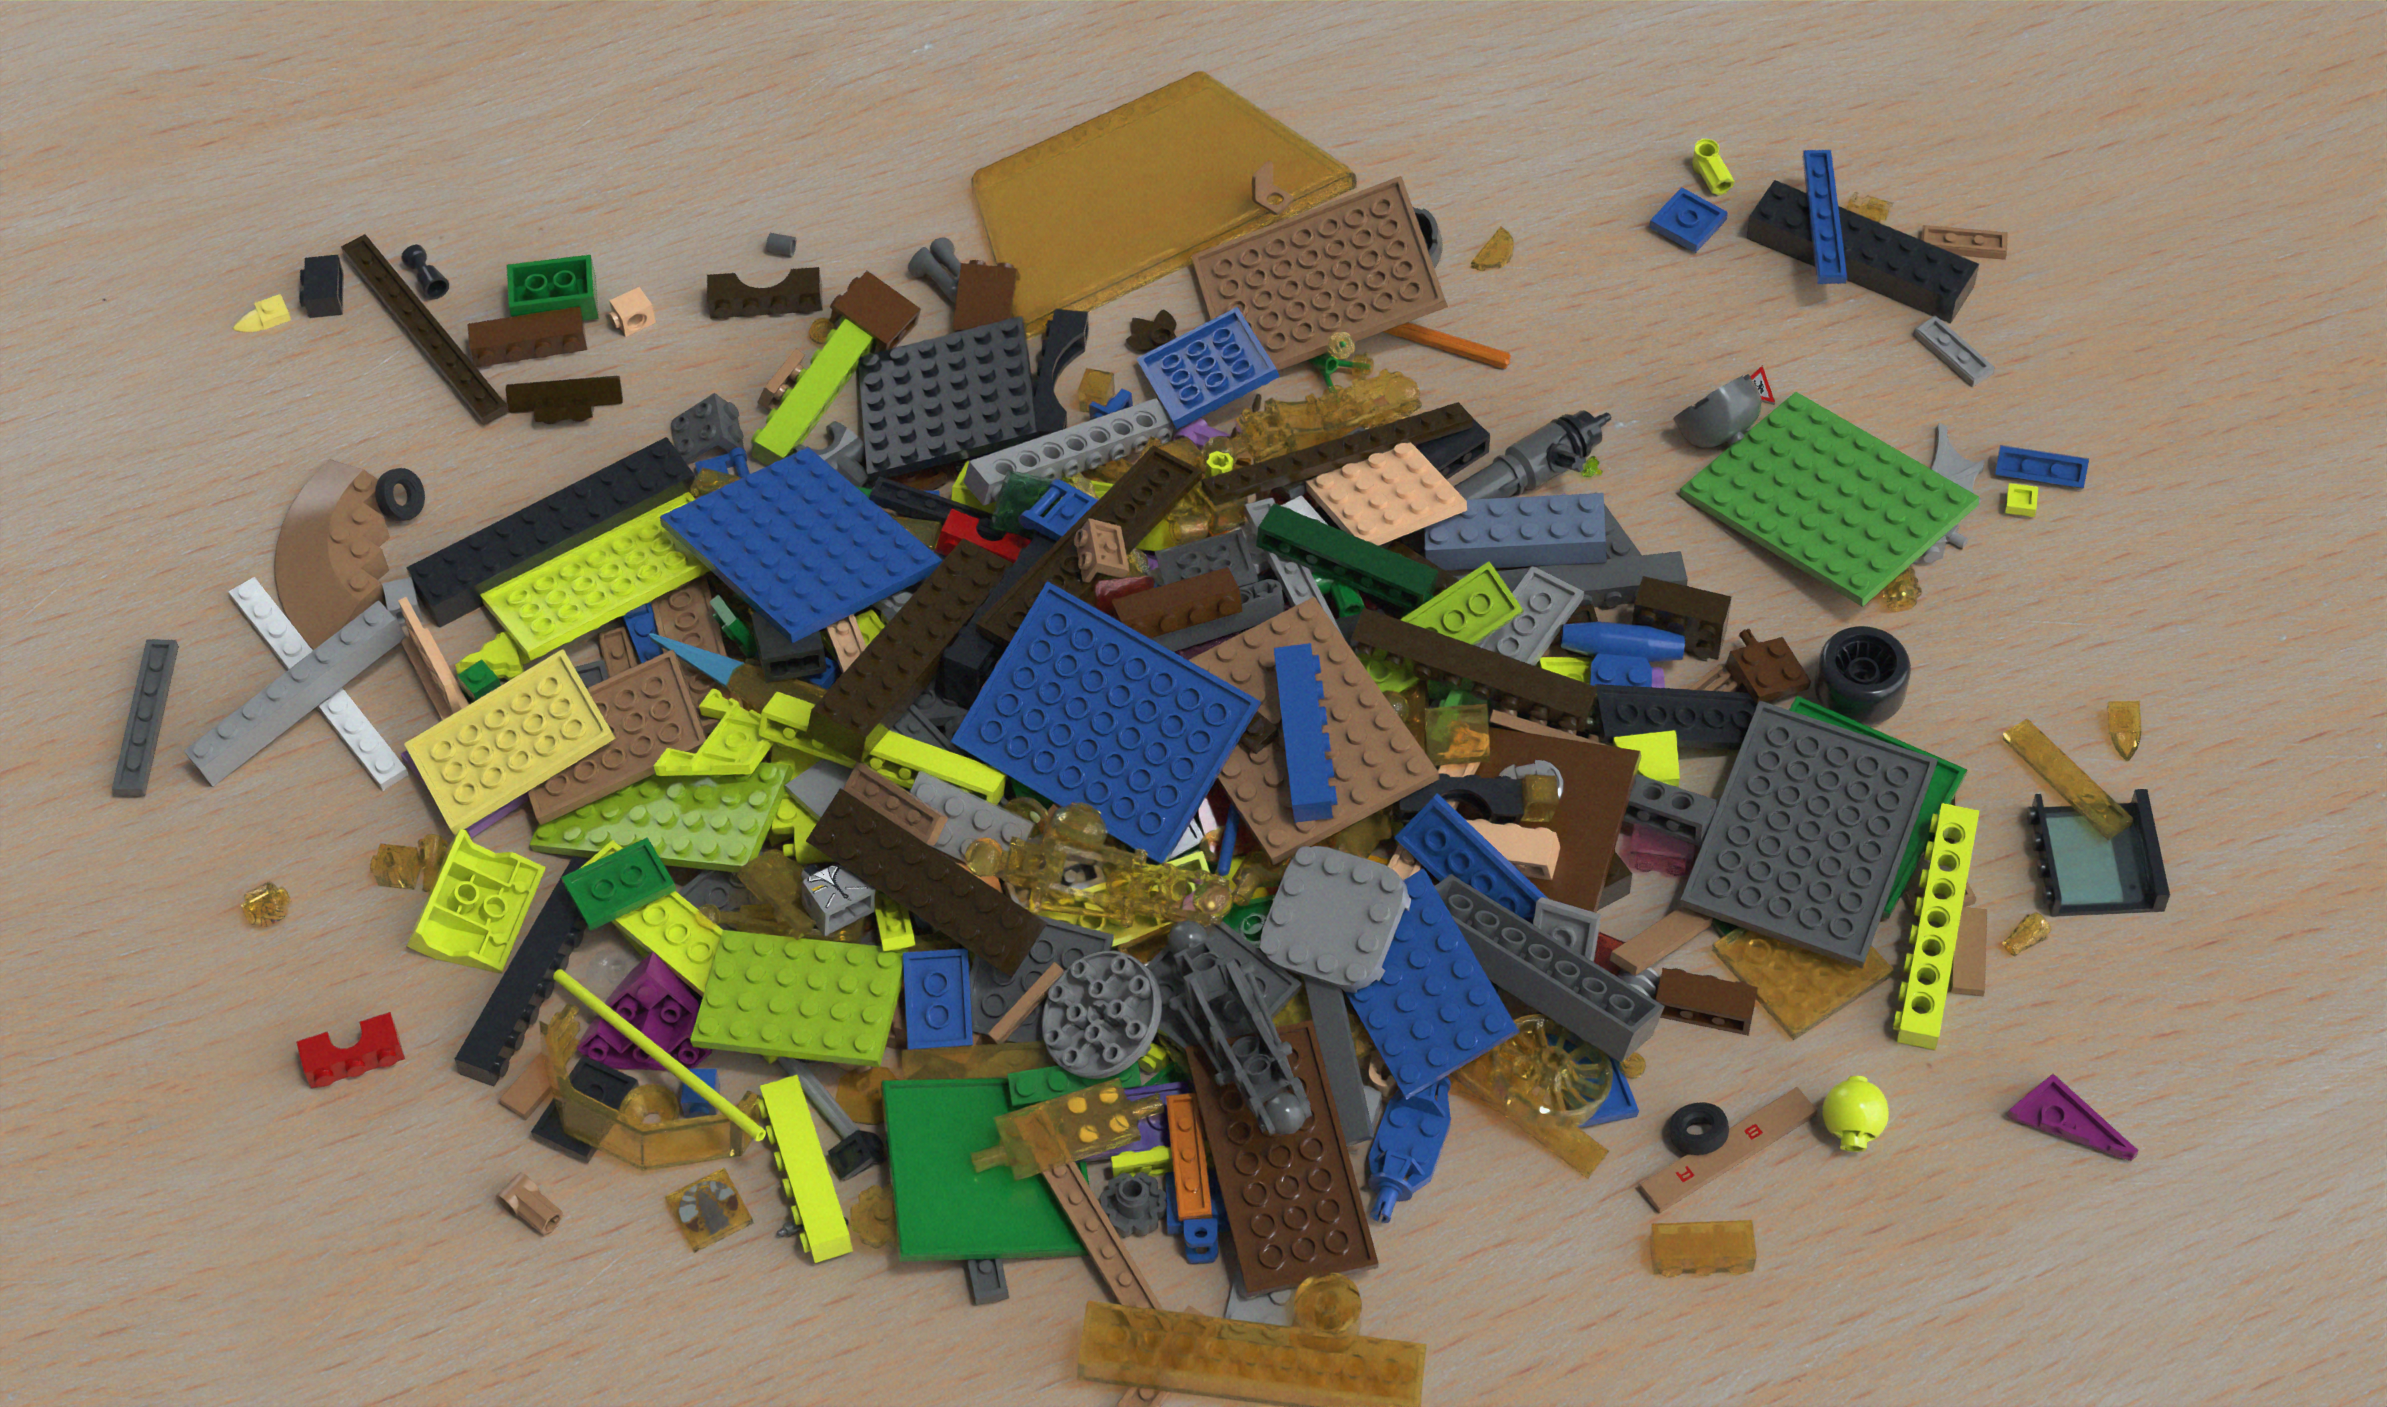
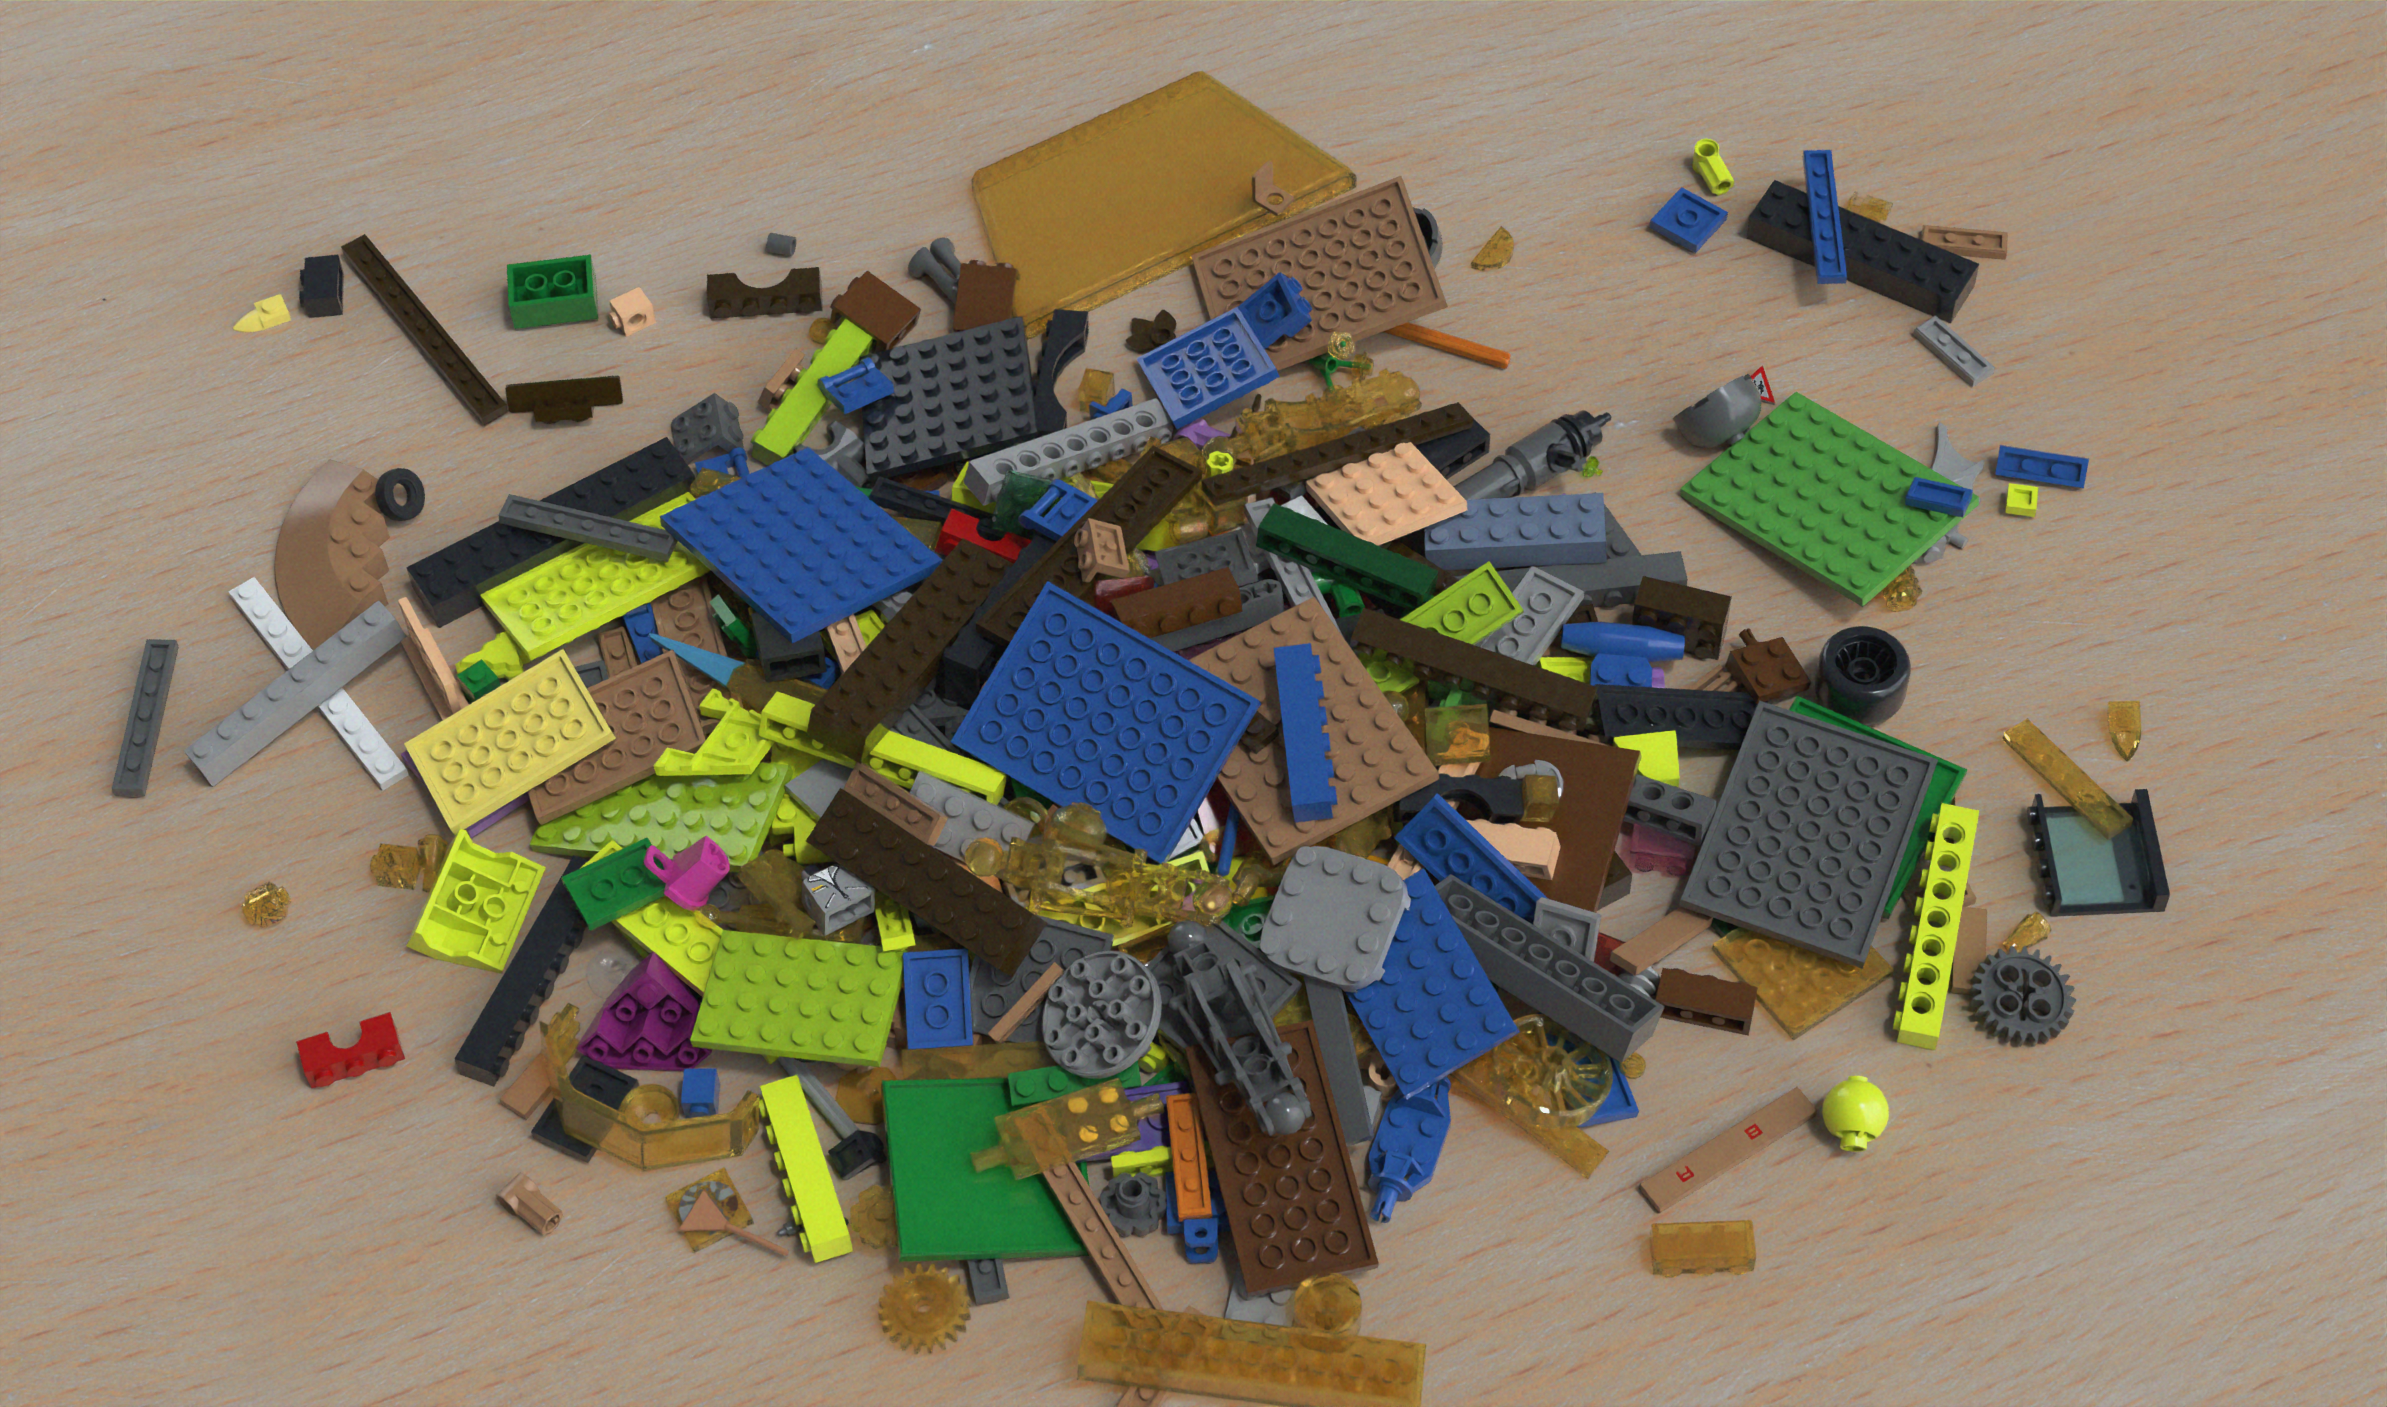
light grey brick [382,577,423,627] -> none
black piece [401,244,450,300] -> none
reddish brown brick [467,306,587,367] -> none
neon yellow piece [553,969,766,1141] -> none
black tyre [1669,1102,1729,1155] -> none
magenta wing [2008,1074,2139,1161] -> none
none -> dark grey plate [498,494,678,562]
none -> dark pink container [644,835,730,911]
none -> nougat piece [679,1190,789,1256]
none -> blue plate [818,357,894,414]
none -> clear yellow gear [878,1263,971,1354]
none -> blue plate [1238,272,1312,349]
none -> blue tile [1905,477,1973,518]
none -> dark grey gear [1969,946,2076,1047]

